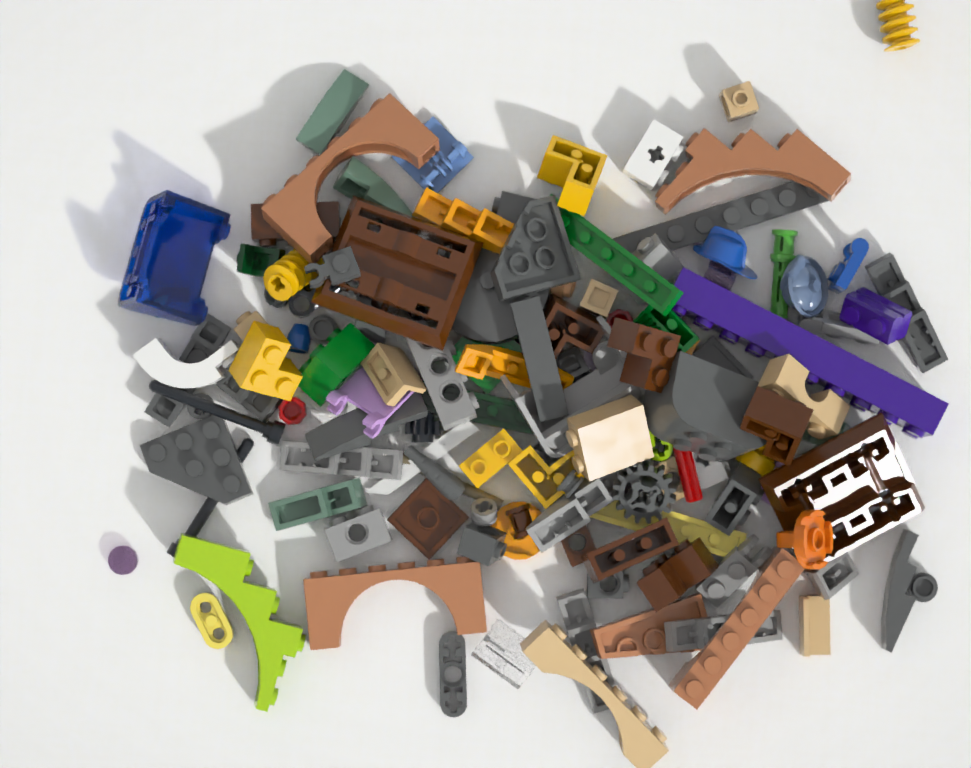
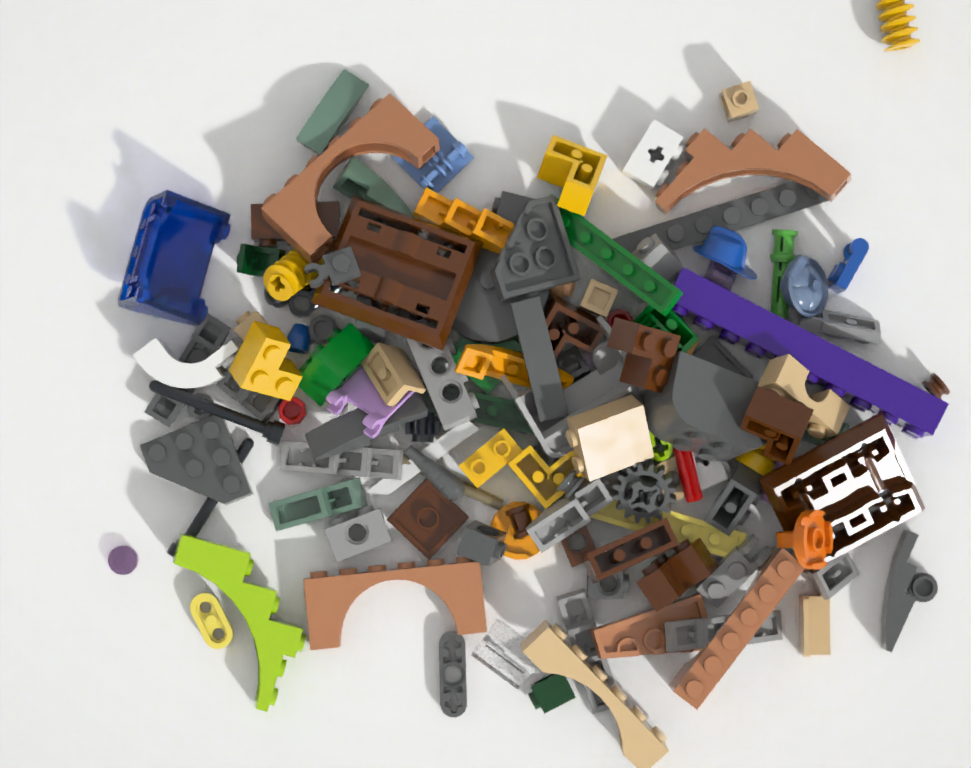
light grey bush [471,498,497,526] -> none
dark purple brick [839,287,912,345] -> none
dark grey slope [864,252,948,373] -> none
none -> dark green brick [528,674,576,714]
none -> reddish brown bush [921,373,950,400]

